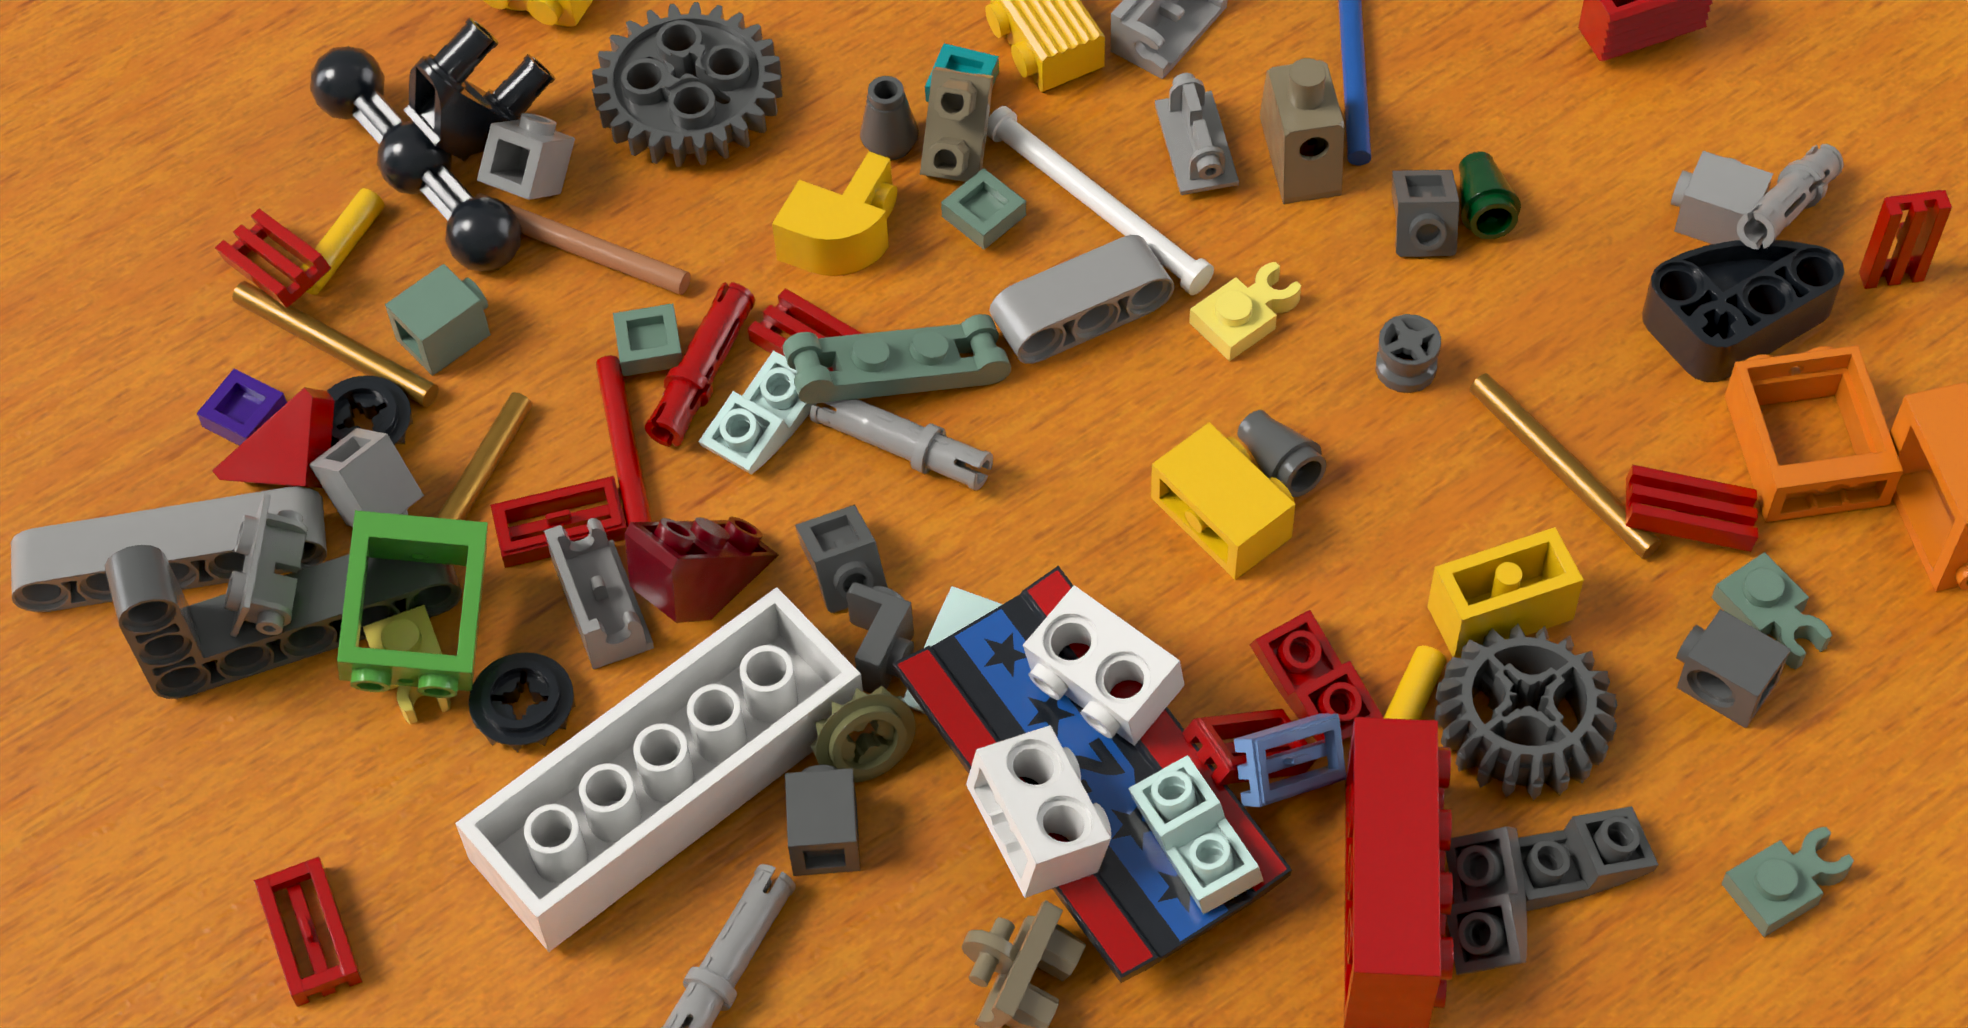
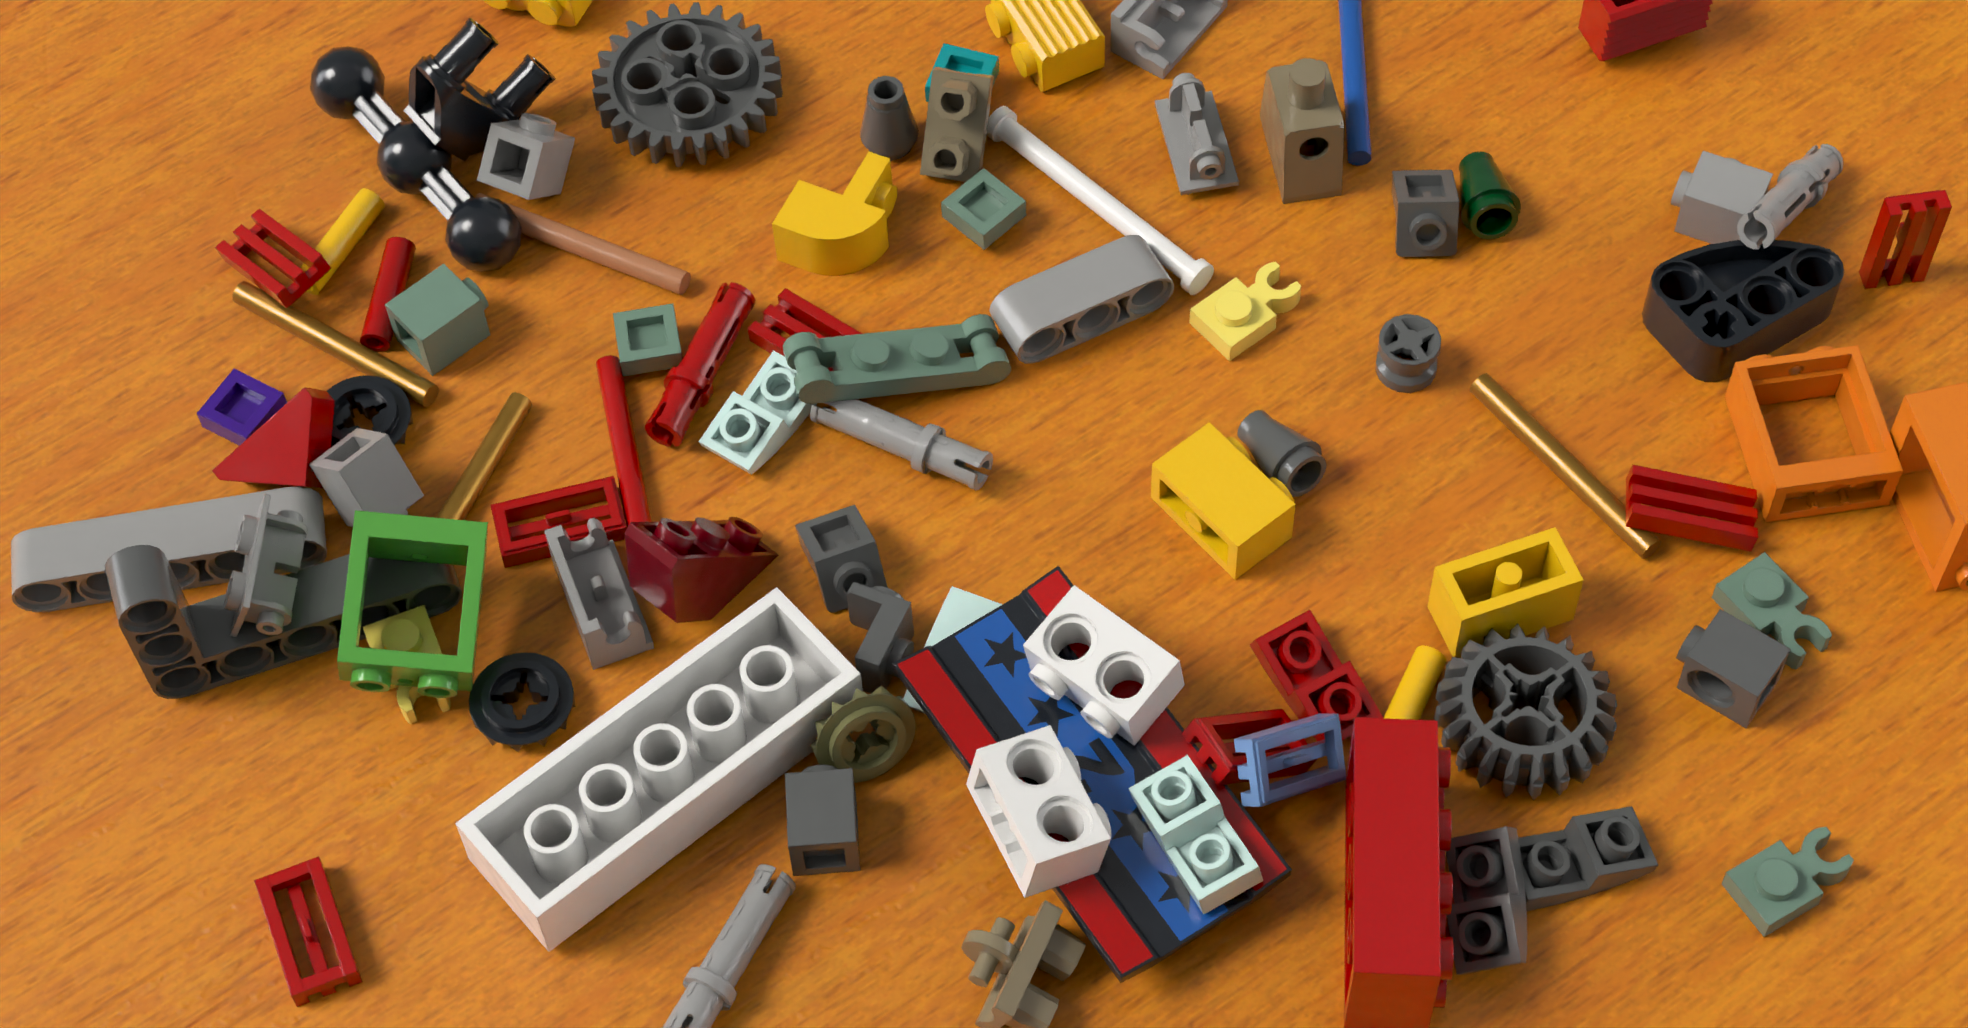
none -> red piece [360,237,416,352]

